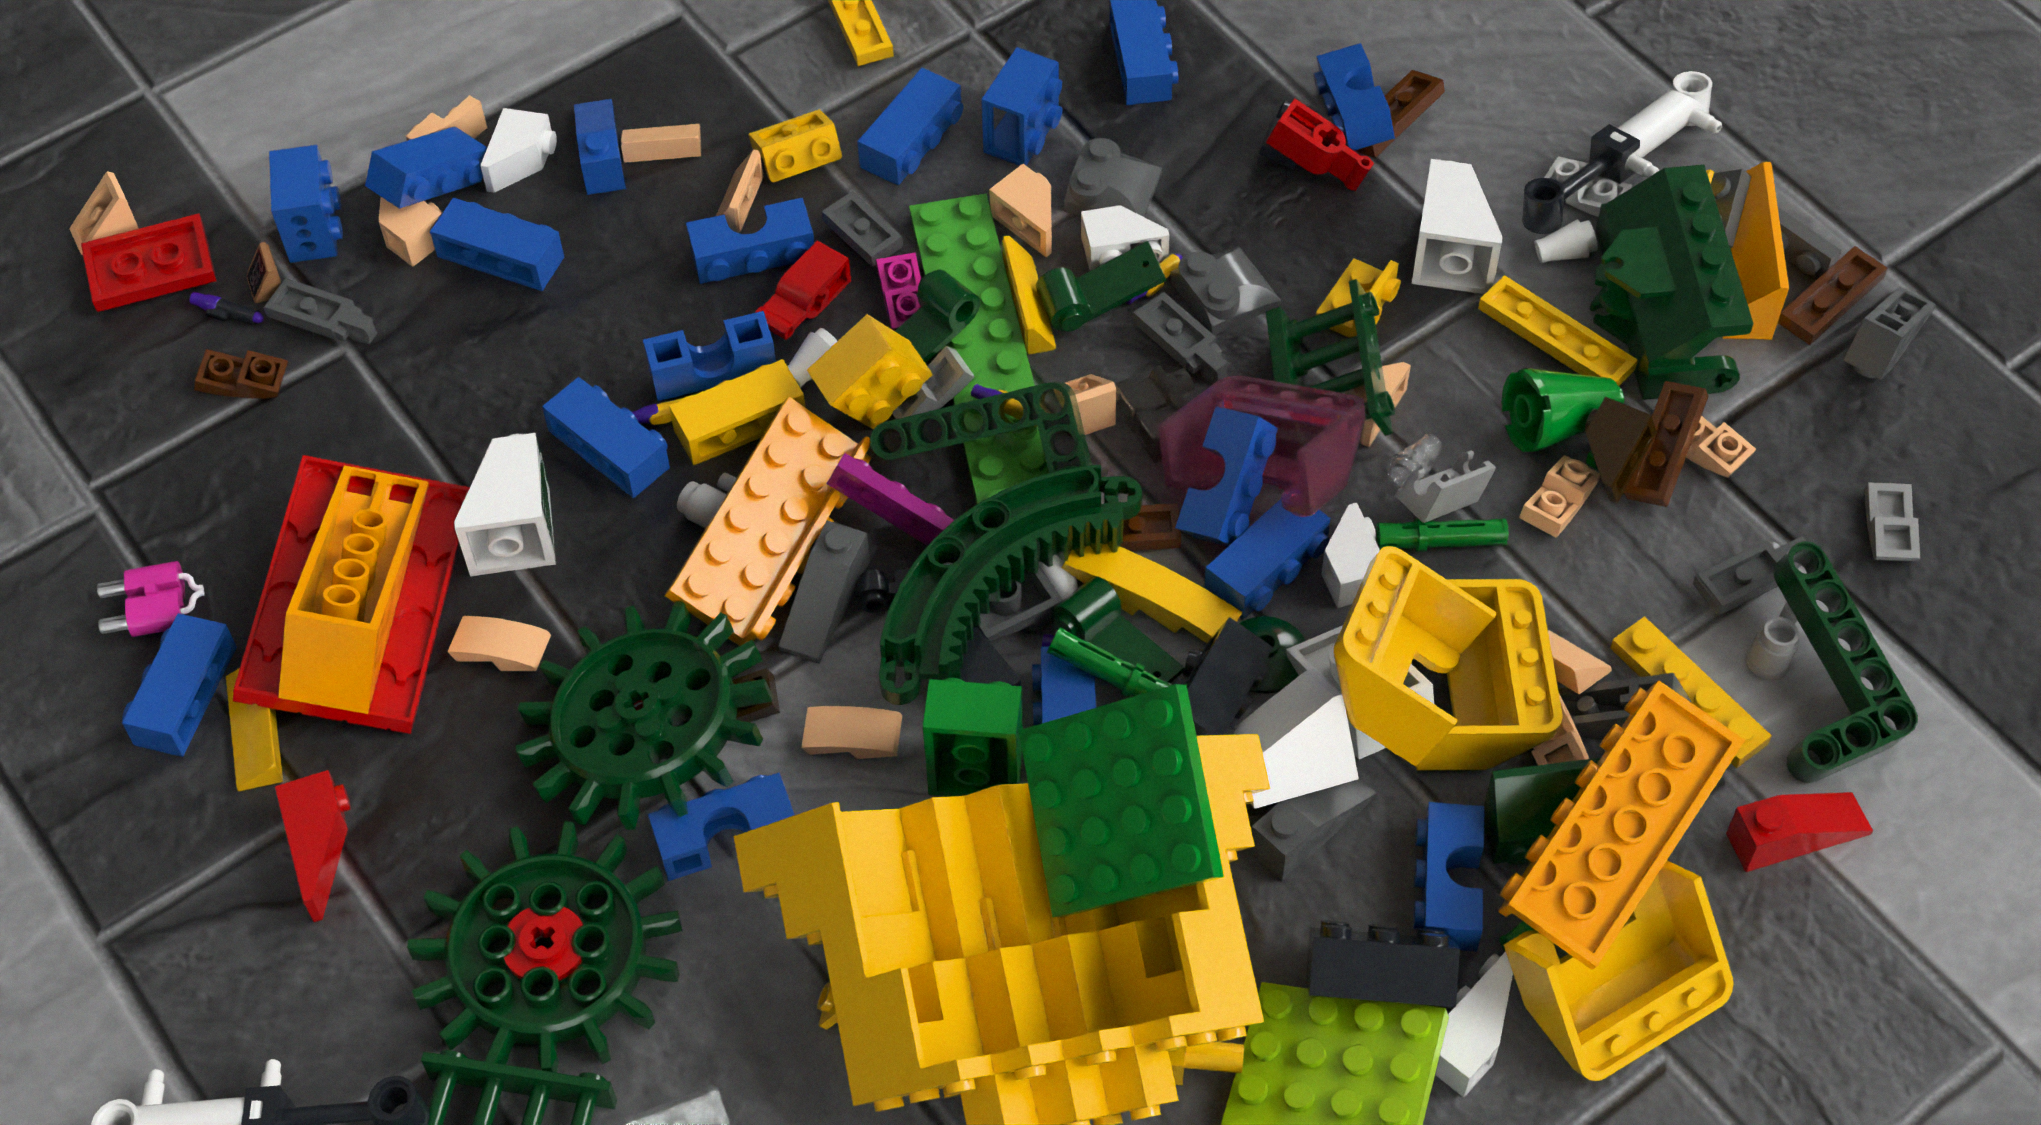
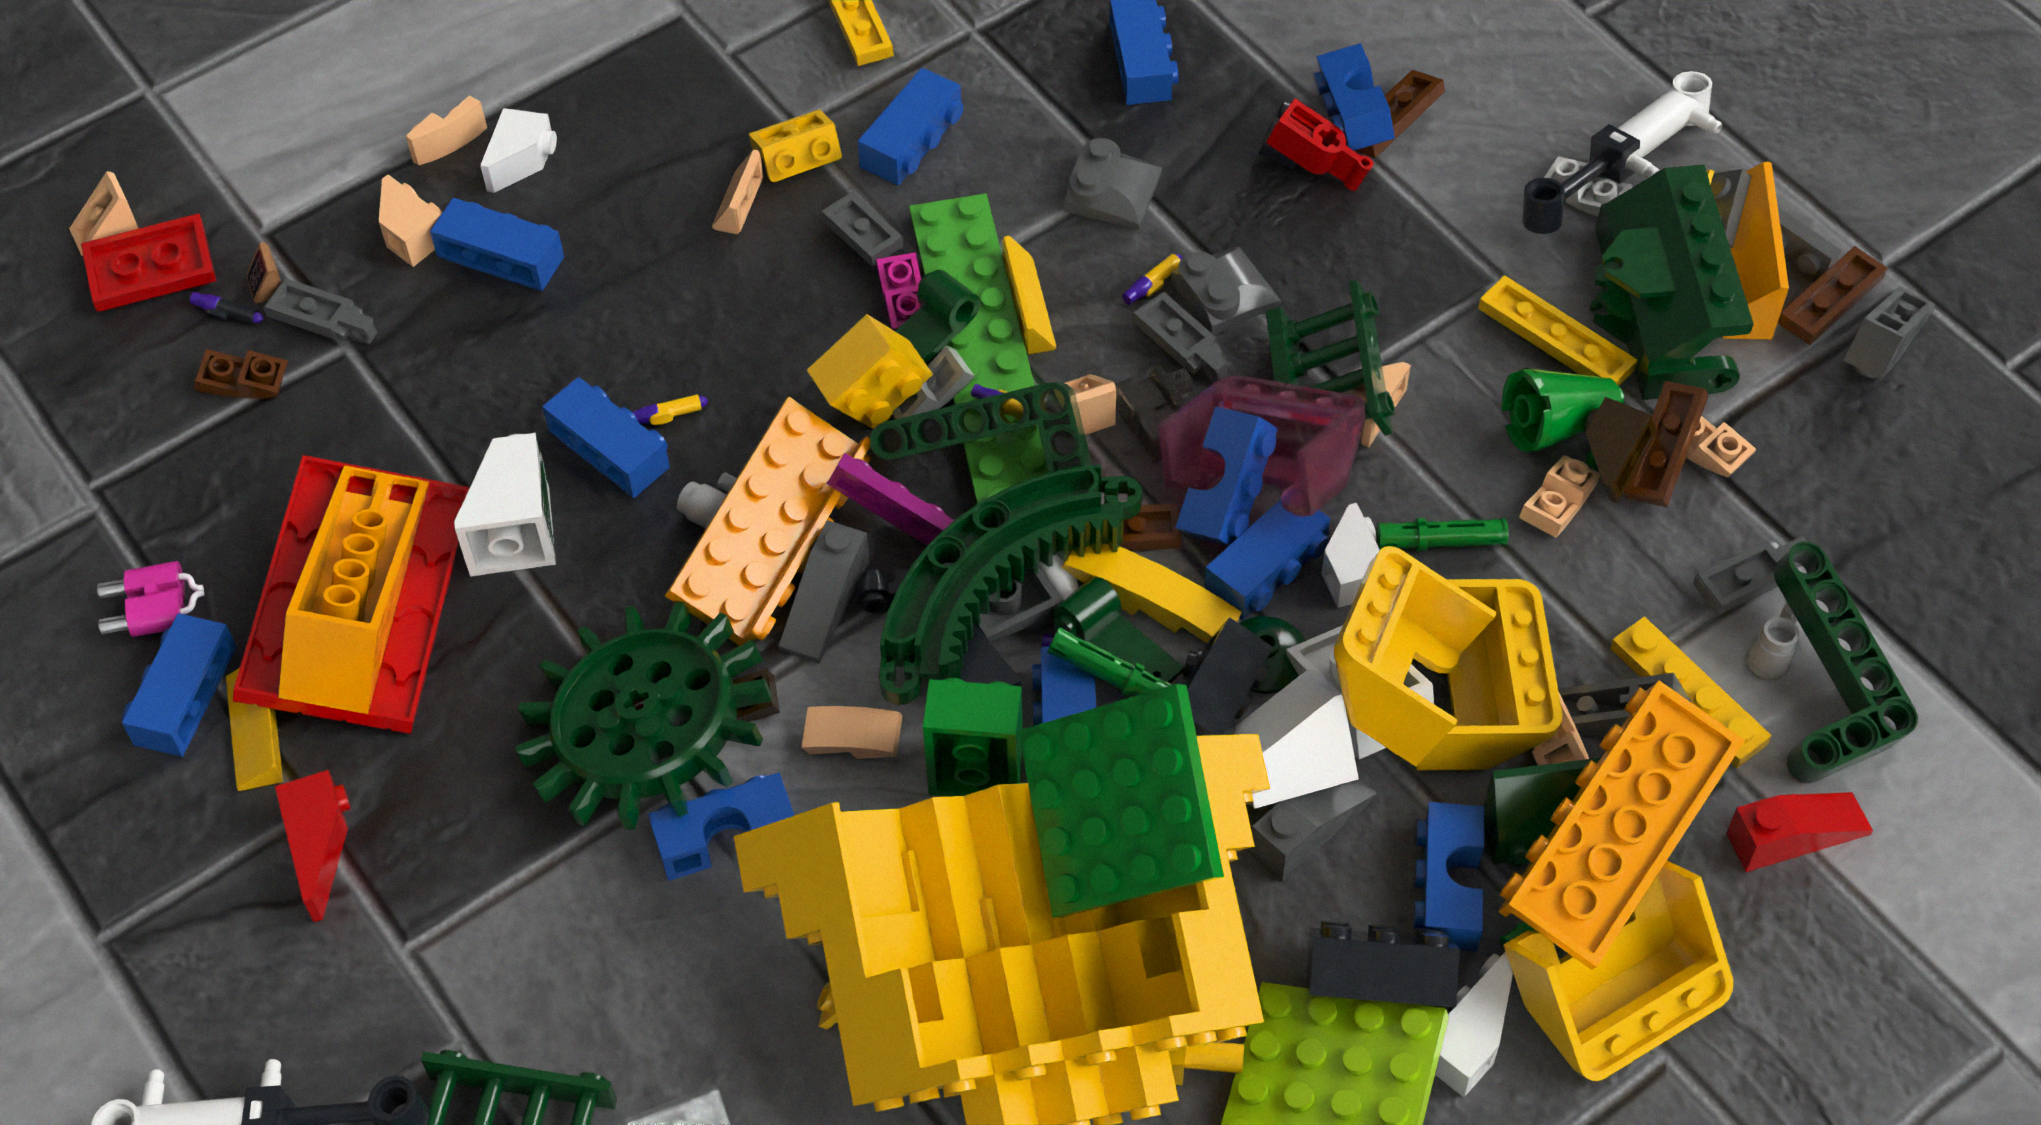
blue piece [269,145,343,263] -> none
blue brick [365,127,488,209] -> none
dark green gear [407,821,683,1073] -> none
light nougat slope [448,616,551,671] -> none
blue slope [574,99,626,195] -> none
light nougat slope [621,124,701,163] -> none
blue arch [643,311,776,401] -> none
yellow brick [669,359,806,466] -> none
blue arch [686,198,814,284] -> none
red piece [755,240,851,340] -> none
white cone [788,328,837,388] -> none
blue piece [981,47,1062,166] -> none
light nougat slope [989,164,1052,257] -> none
dark green door [1036,241,1167,332] -> none
white slope [1081,205,1170,271] -> none
yellow bracket [1316,258,1401,338] -> none
clear cone [1387,434,1442,489] -> none
light grey hinge [1395,450,1496,523] -> none
white slope [1411,159,1503,294] -> none
white cone [1534,219,1598,264] -> none
light nougat slope [1548,630,1612,694] -> none
light grey slope [1864,482,1920,561] -> none

